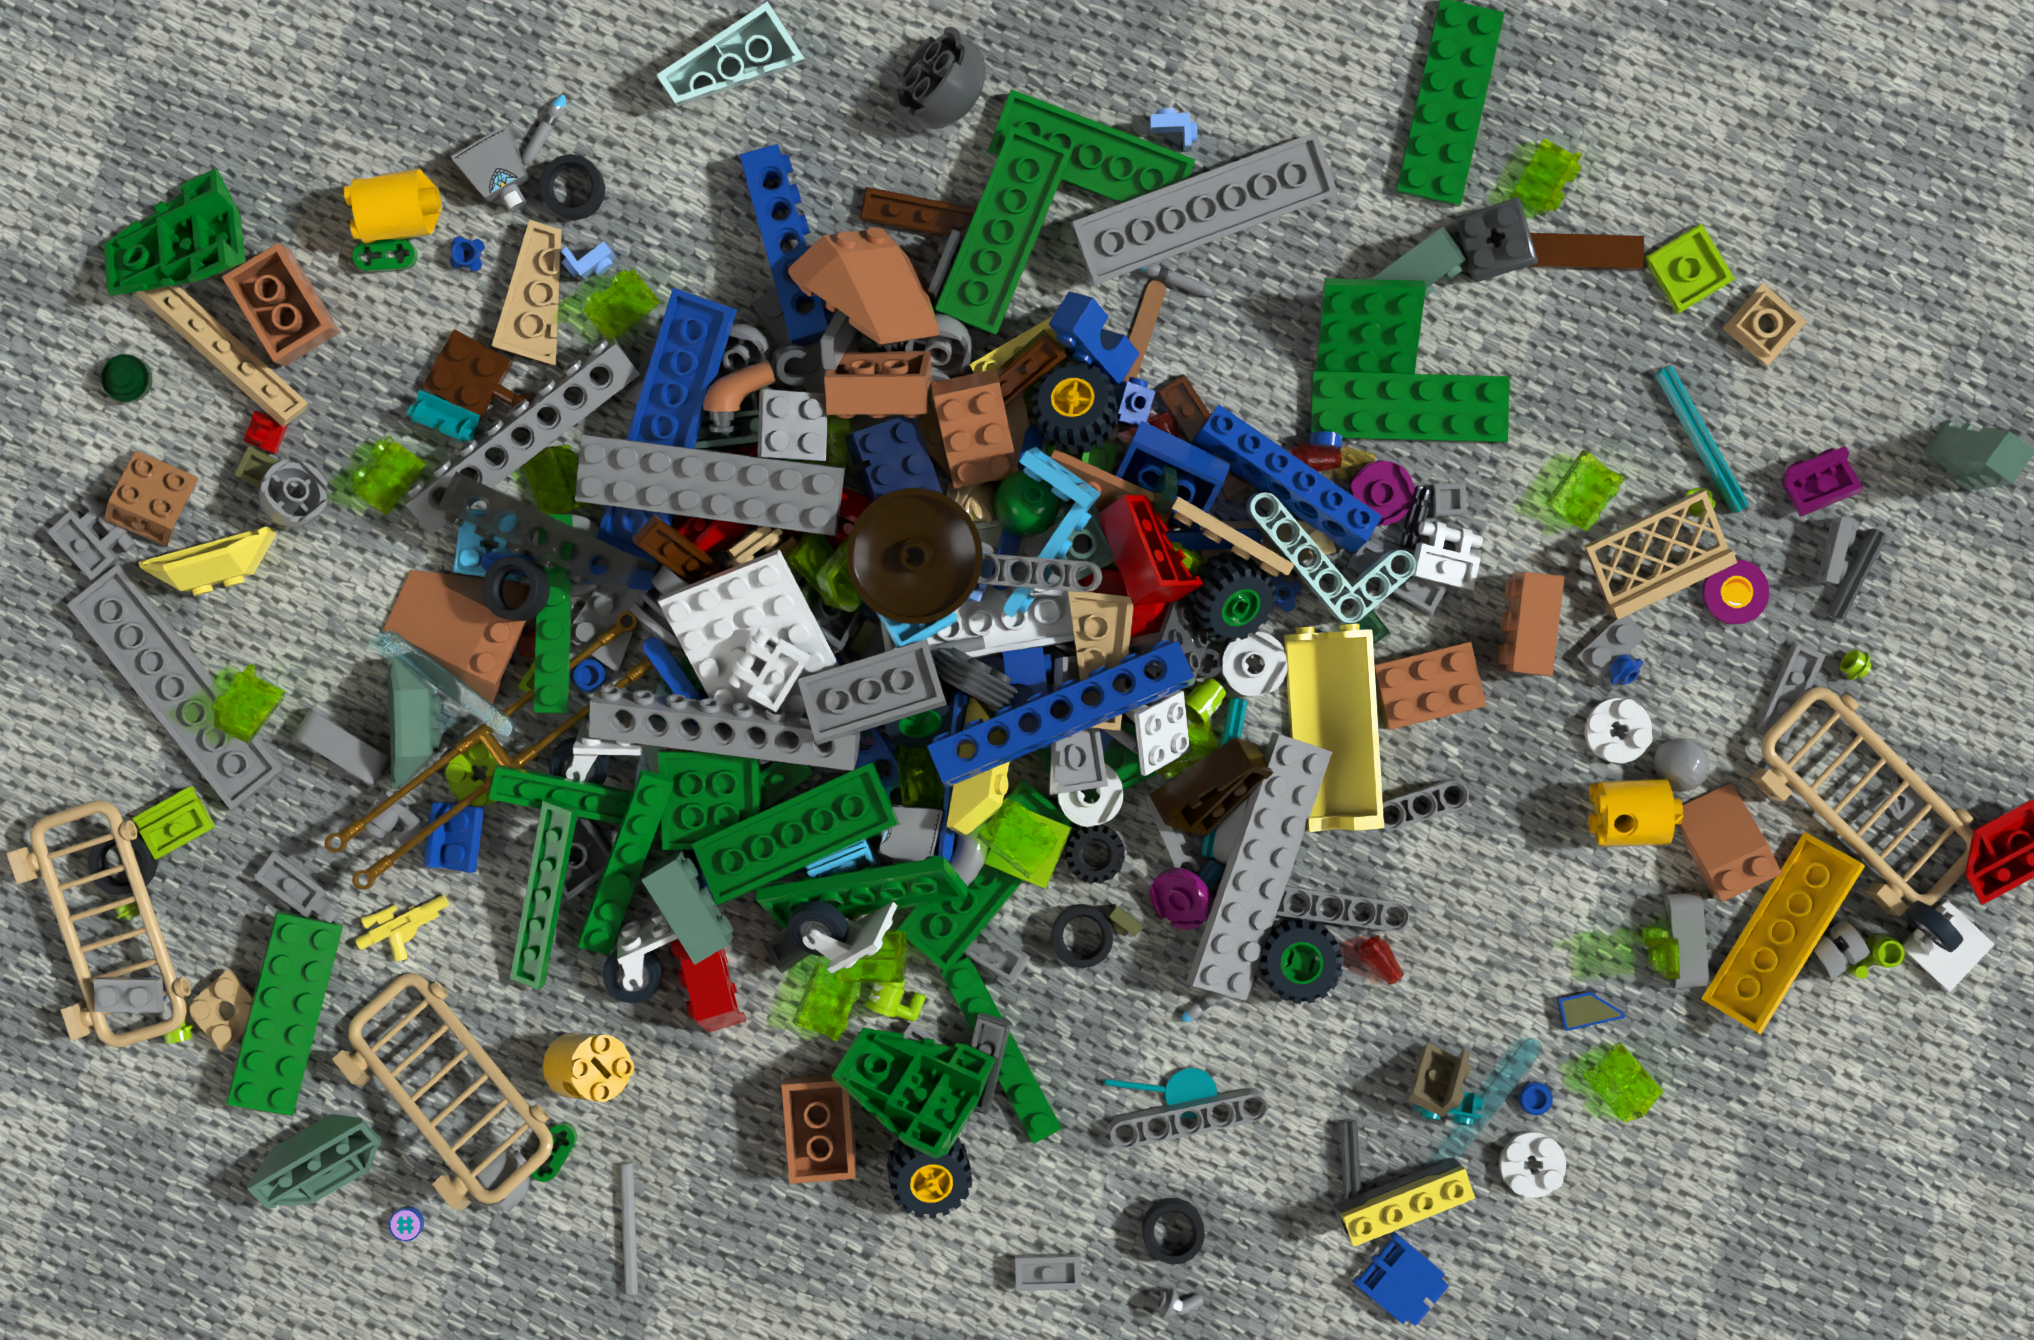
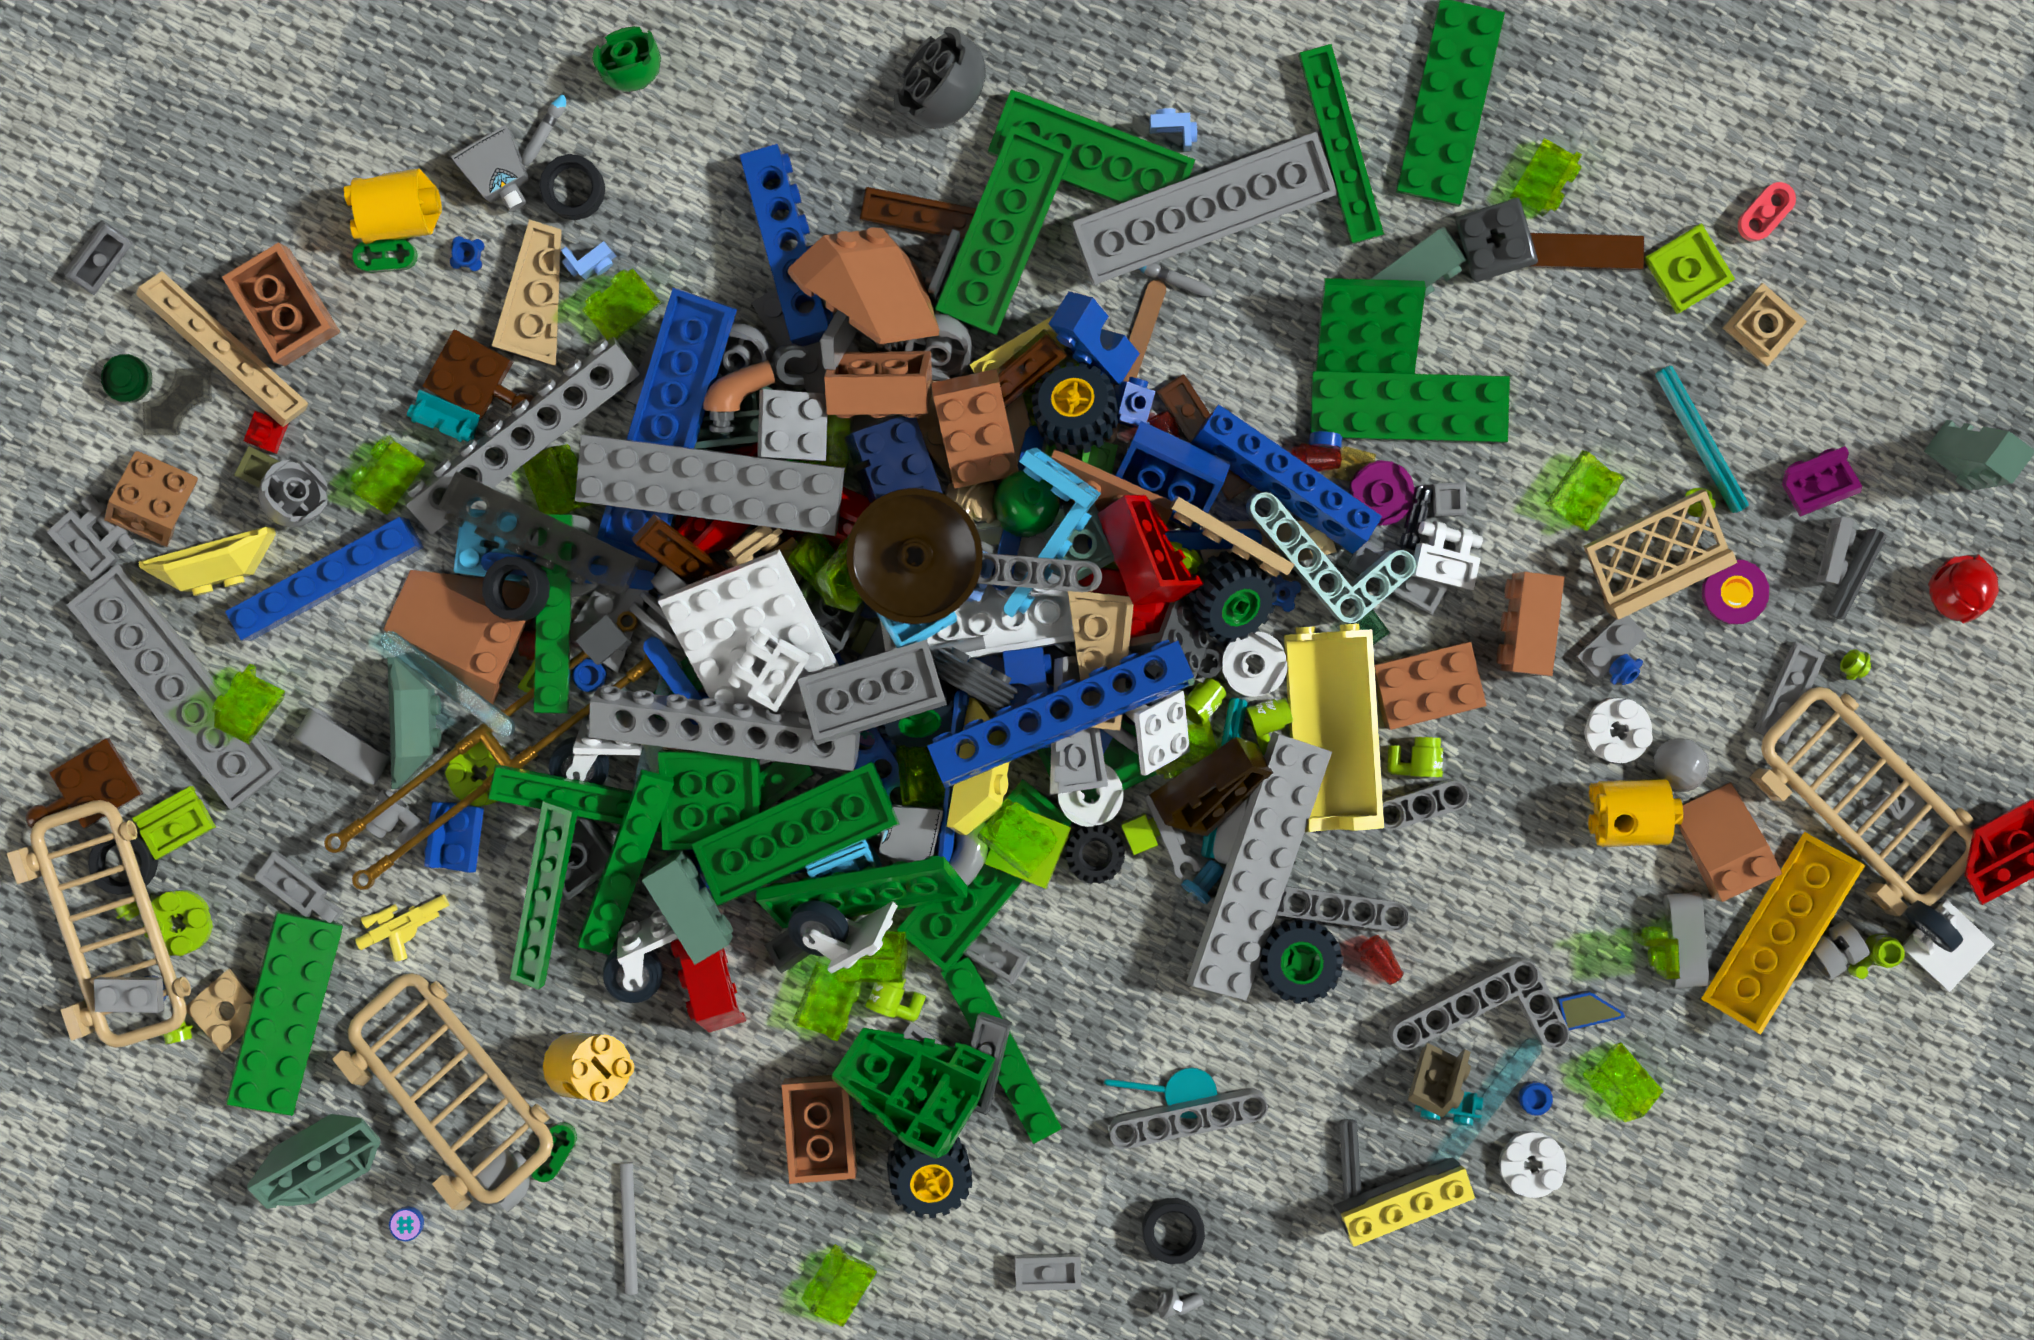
green wedge [104,168,246,296] -> none
light aqua wedge [657,1,805,107] -> none
black tyre [1051,904,1114,968] -> none
olive plate [1108,904,1143,937] -> none
magenta tile [1149,867,1213,930] -> none
clear green tile [1153,466,1178,514] -> none
light grey piece [1181,991,1225,1022] -> none
blue plate [1352,1231,1449,1326] -> none
none -> reddish brown plate [26,738,143,829]
none -> flat silver slope [63,220,133,295]
none -> clear smoke tile [143,368,212,436]
none -> lime plate [143,890,213,956]
none -> blue brick [225,517,424,641]
none -> dark grey panel [576,615,632,665]
none -> green cylinder [592,26,661,92]
none -> clear neon green bracket [802,1244,877,1327]
none -> lime plate [1120,813,1161,855]
none -> lime piece [1246,698,1293,755]
none -> green plate [1298,44,1384,245]
none -> lime piece [1387,737,1443,777]
none -> light grey beam [1388,957,1570,1050]
none -> coral plate [1738,182,1796,242]
none -> red helmet [1928,554,1999,624]

